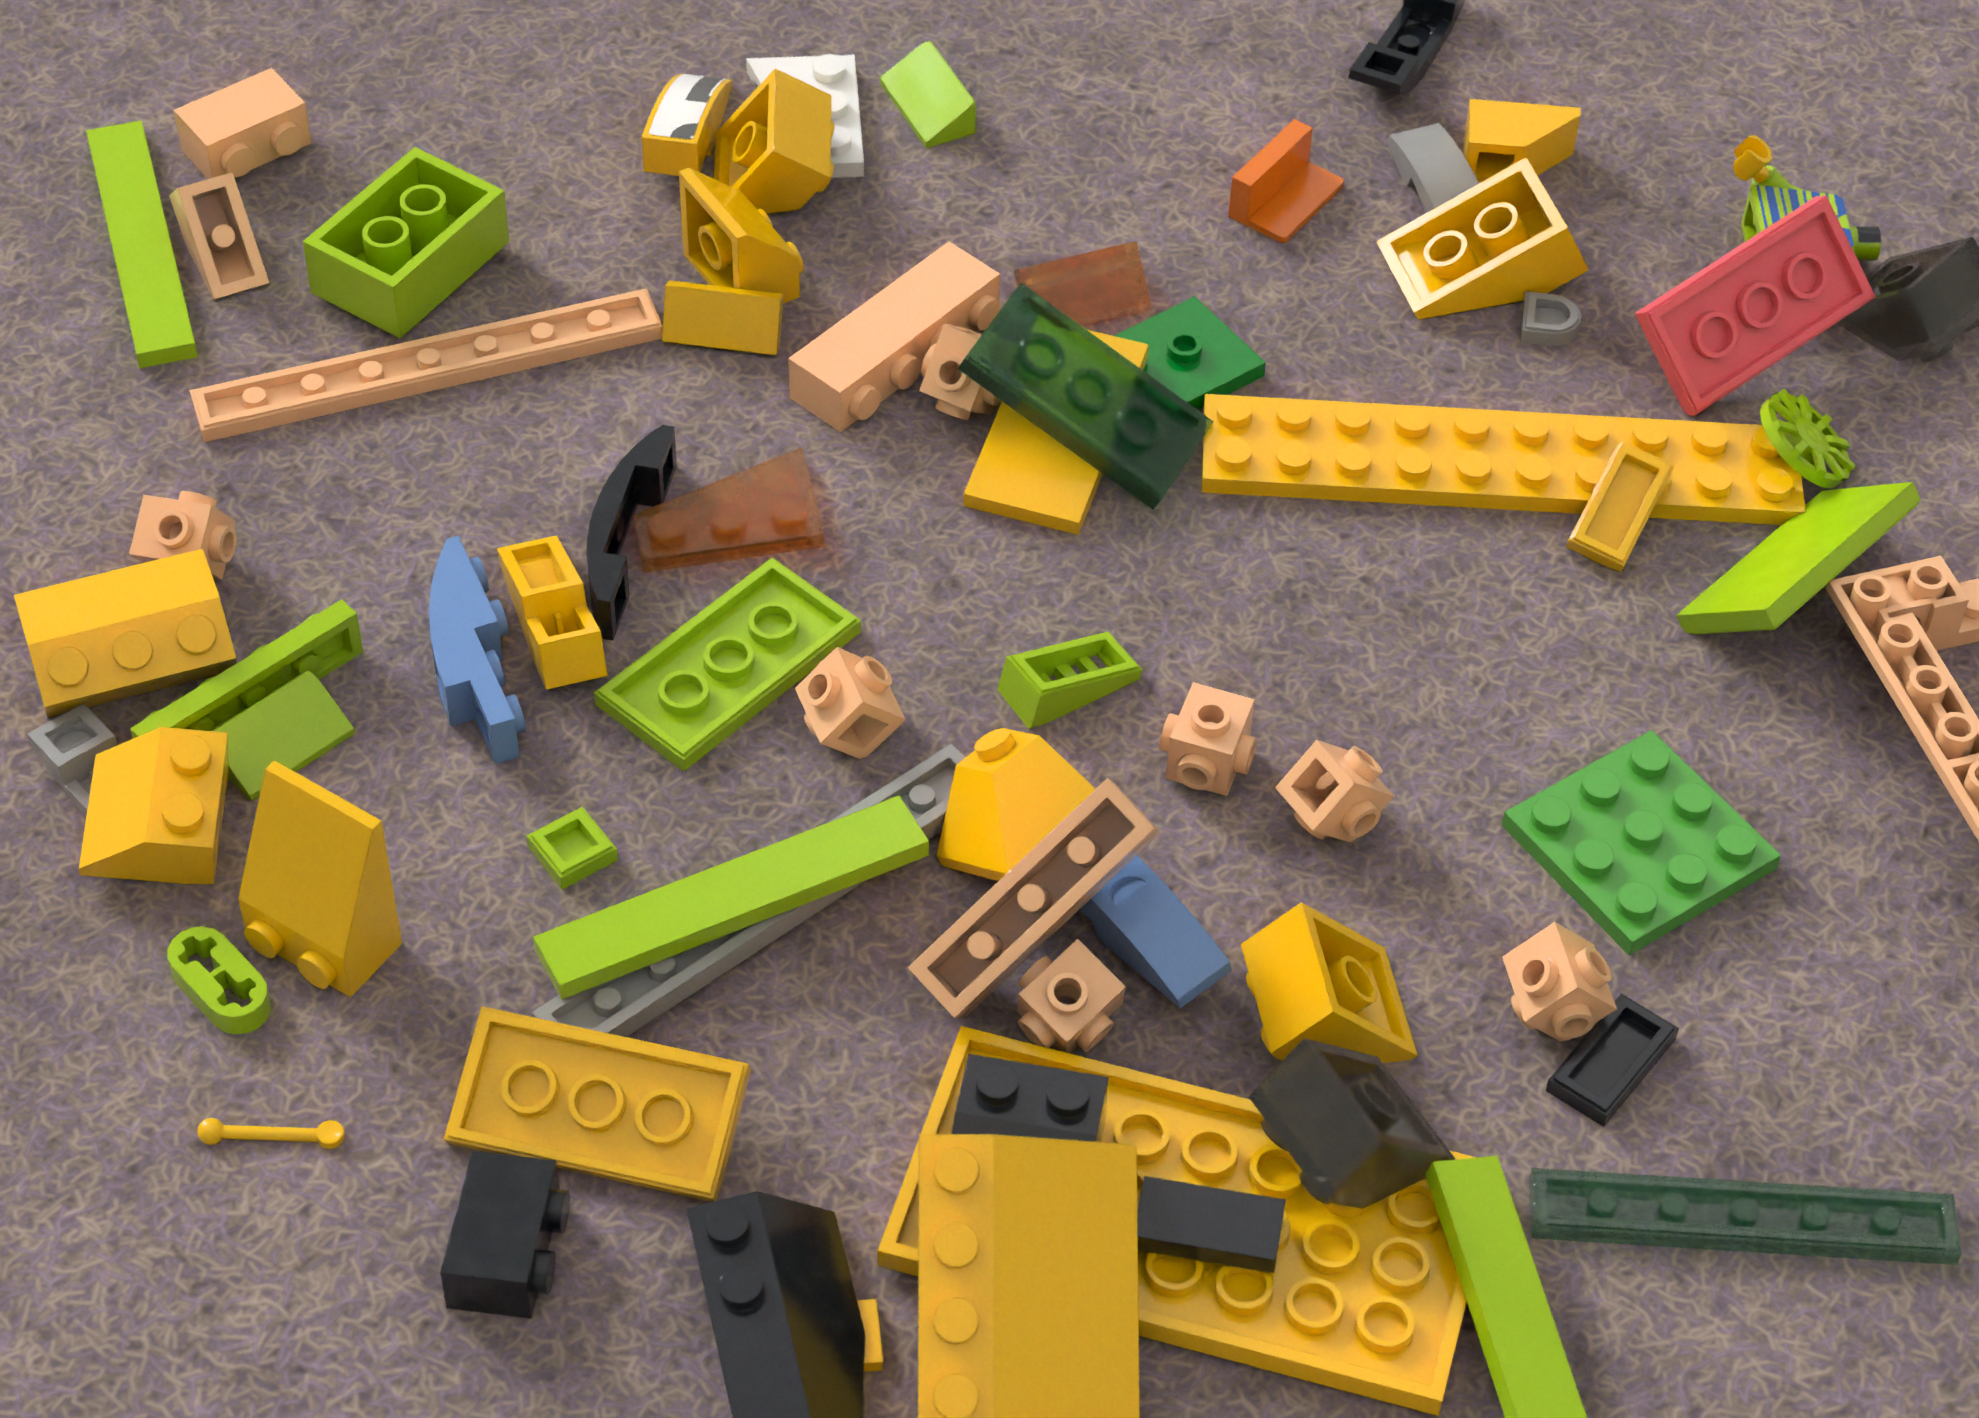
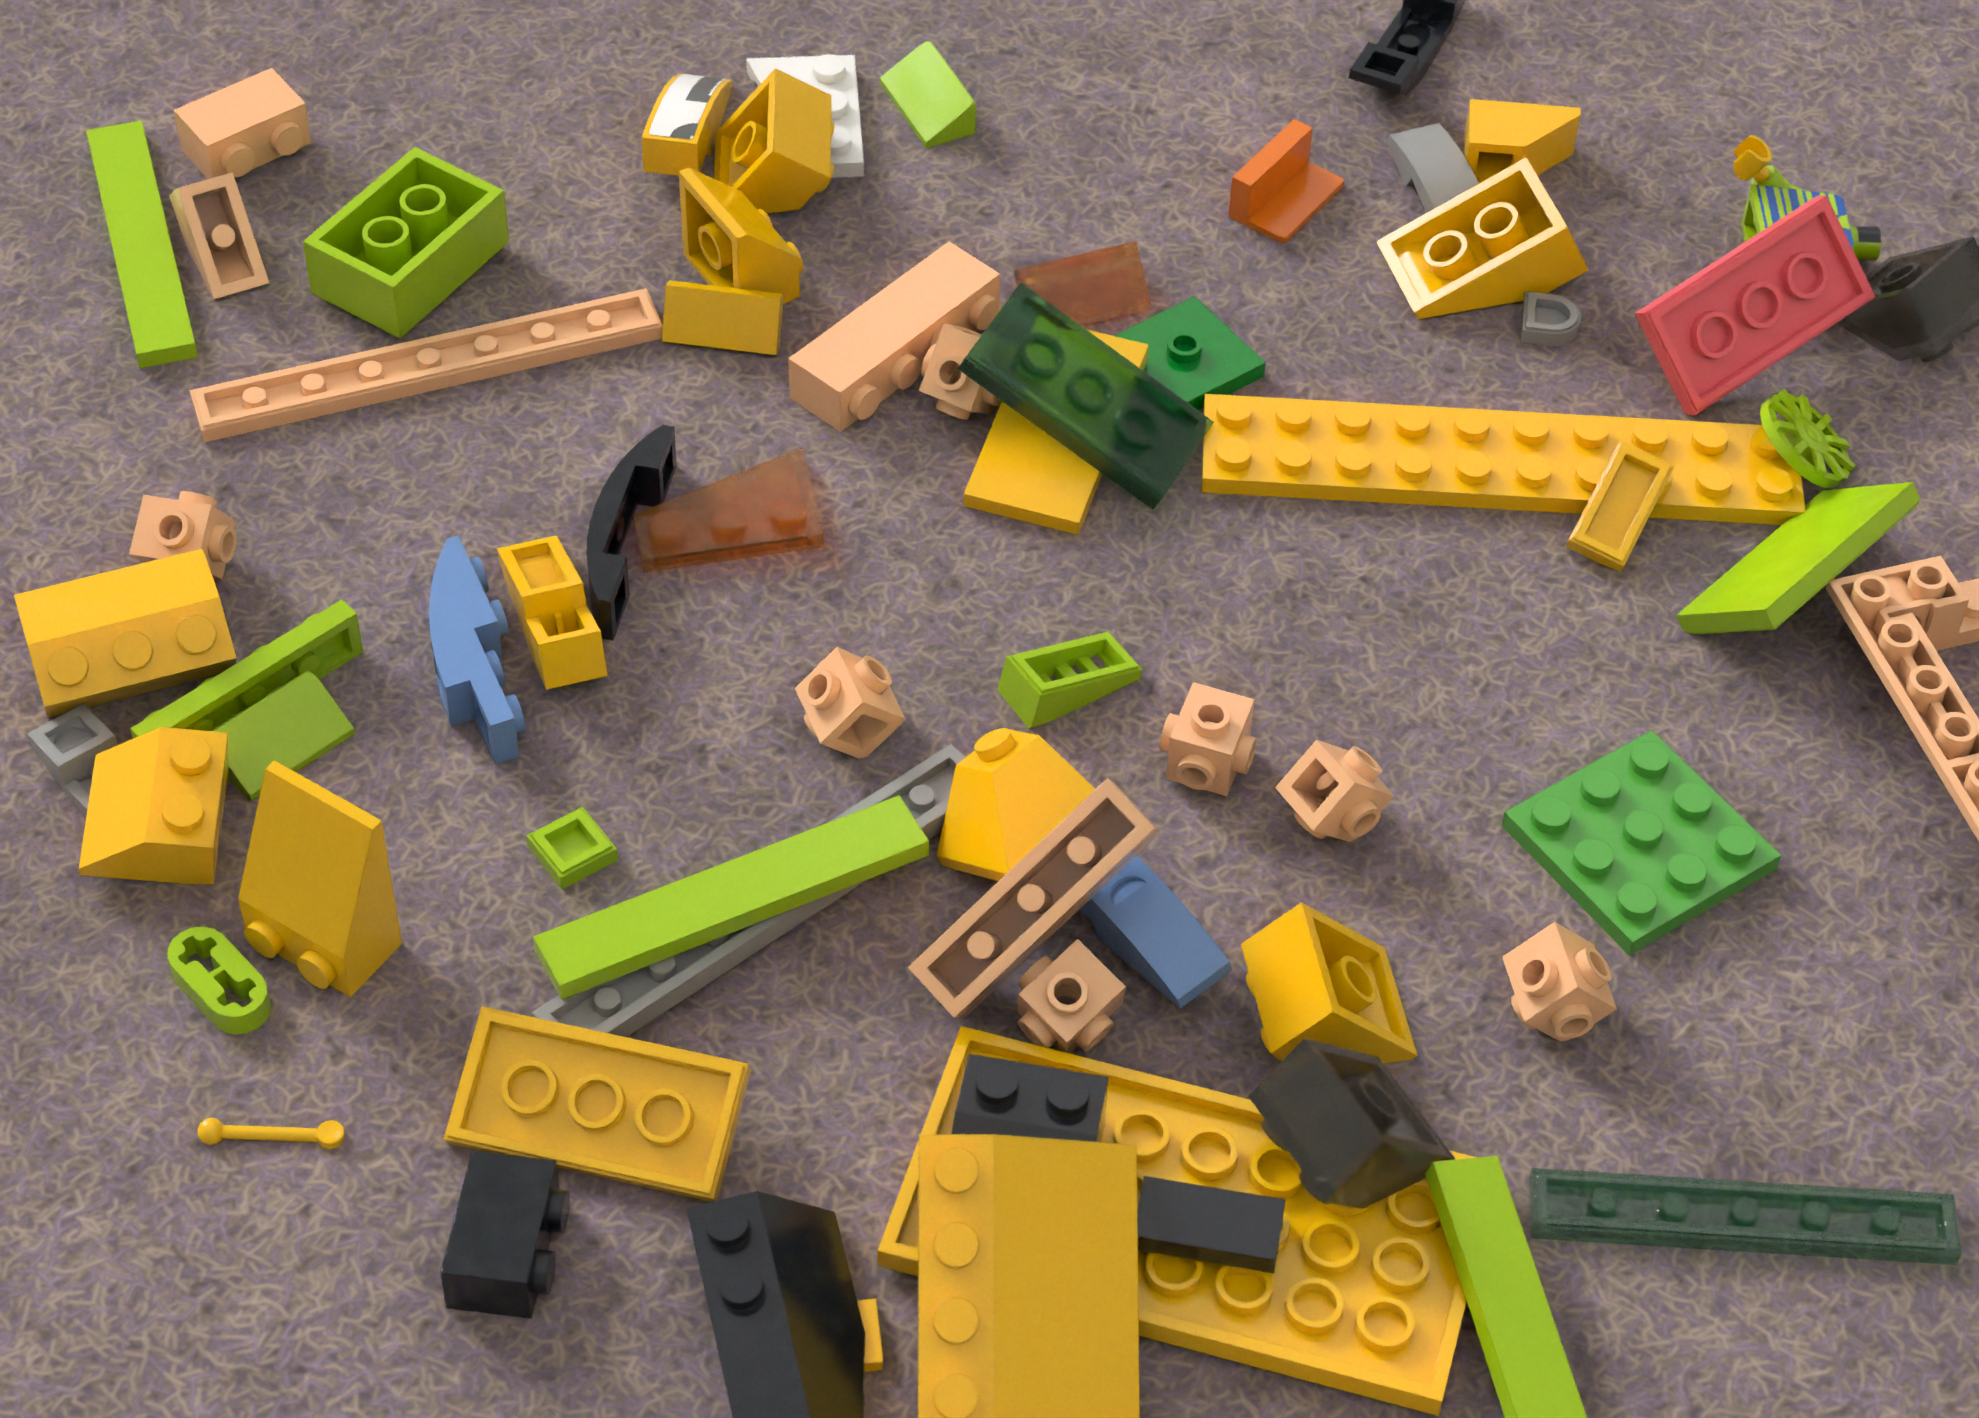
lime tile [594,557,861,771] -> none
black tile [1546,993,1679,1127] -> none

